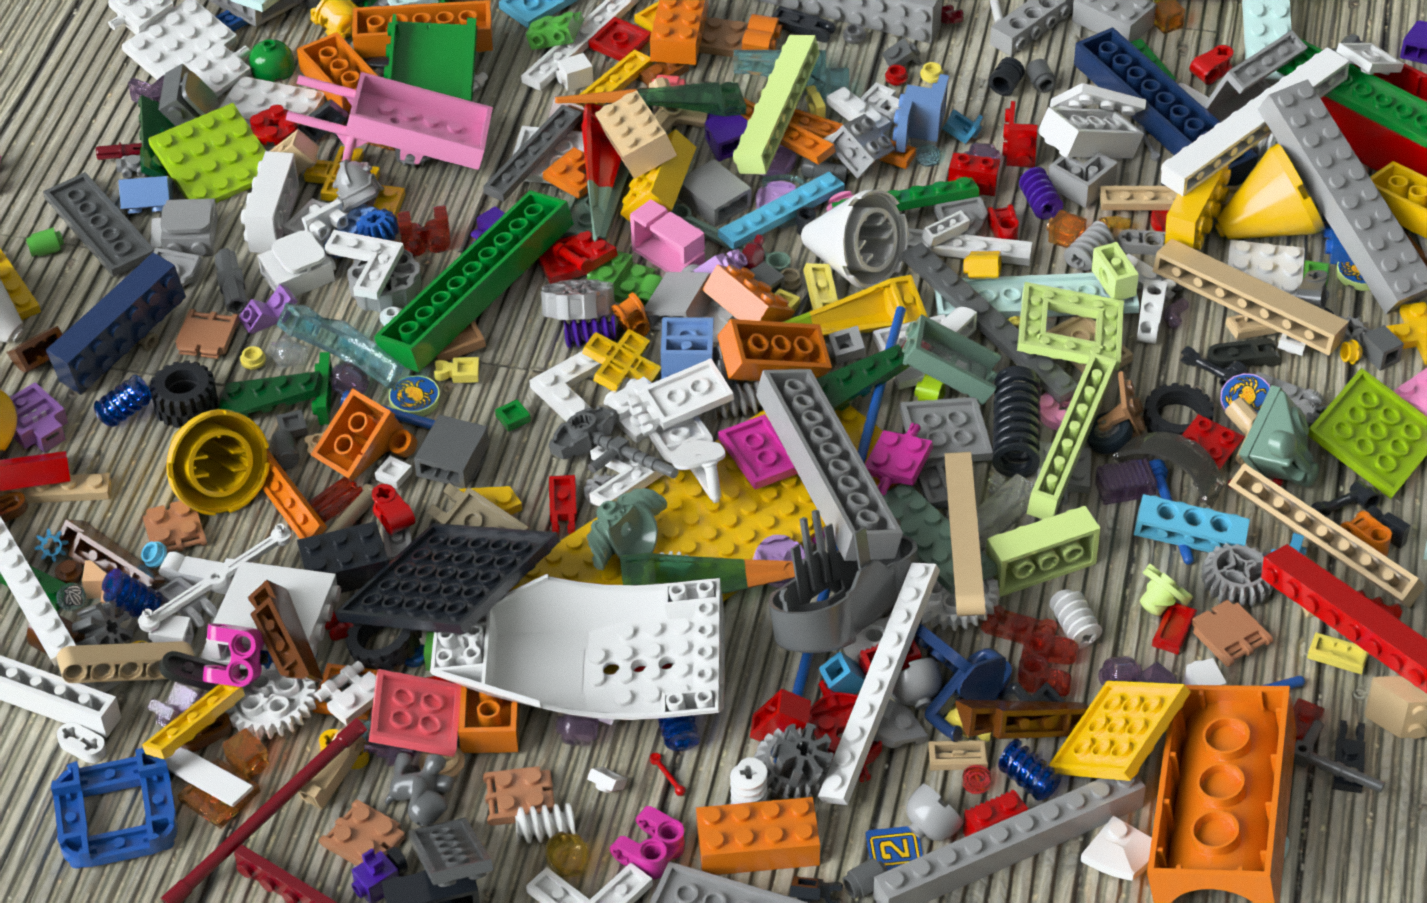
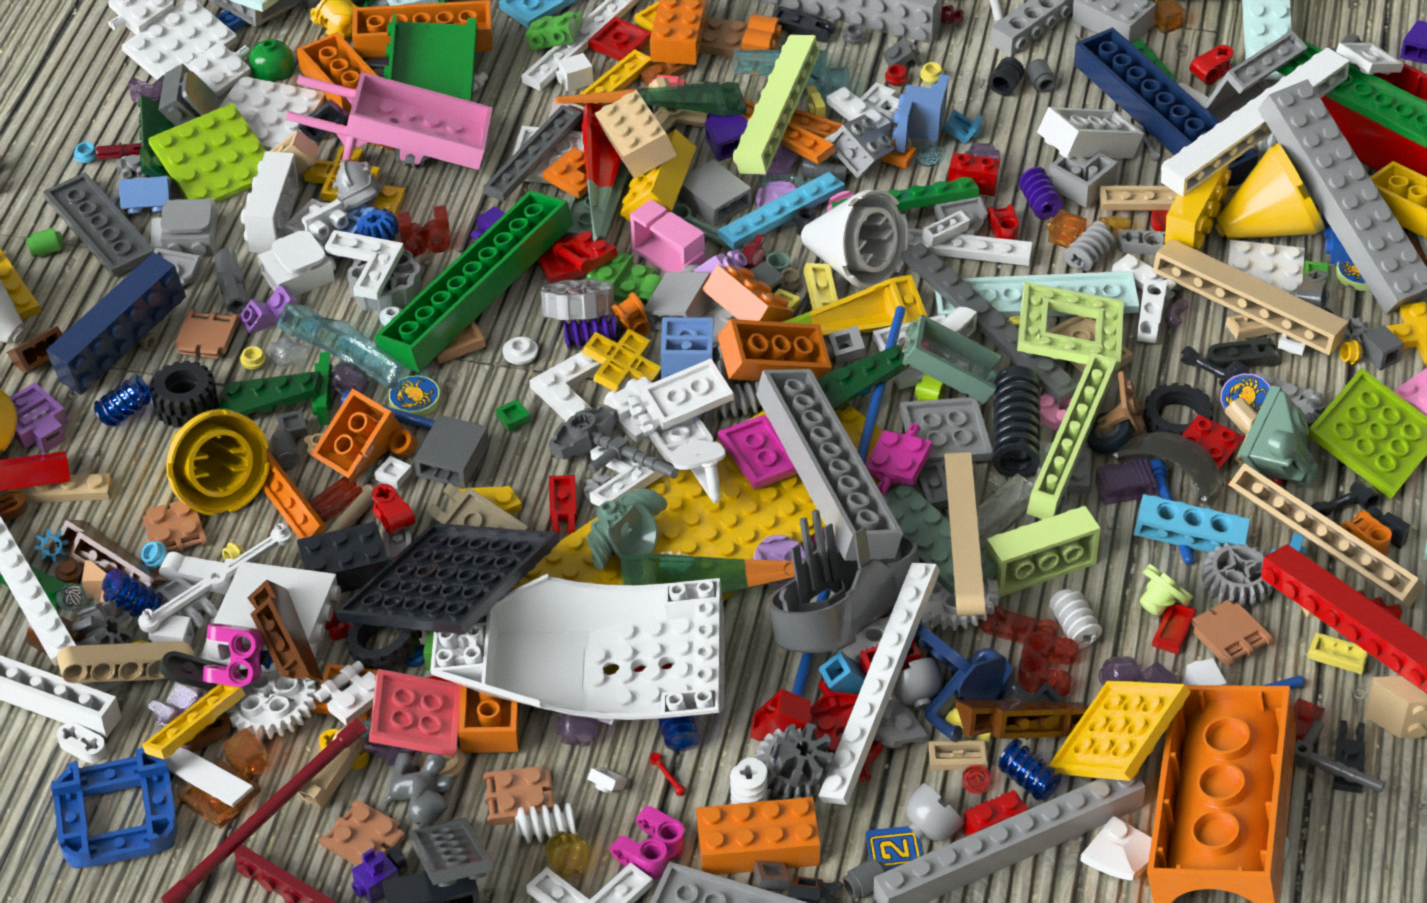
red plate [250,104,298,146] -> none
light yellow plate [434,357,479,383] -> none
yellow brick [964,251,1002,279] -> none
red bracket [1002,101,1038,168] -> none
white plate [1050,83,1146,116] -> none
yellowish green brick [1092,242,1139,300] -> none
none -> medium azure plate [74,142,97,163]
none -> light yellow plate [222,542,245,560]
none -> white piece [503,337,538,365]
none -> flat silver plate [753,860,790,890]

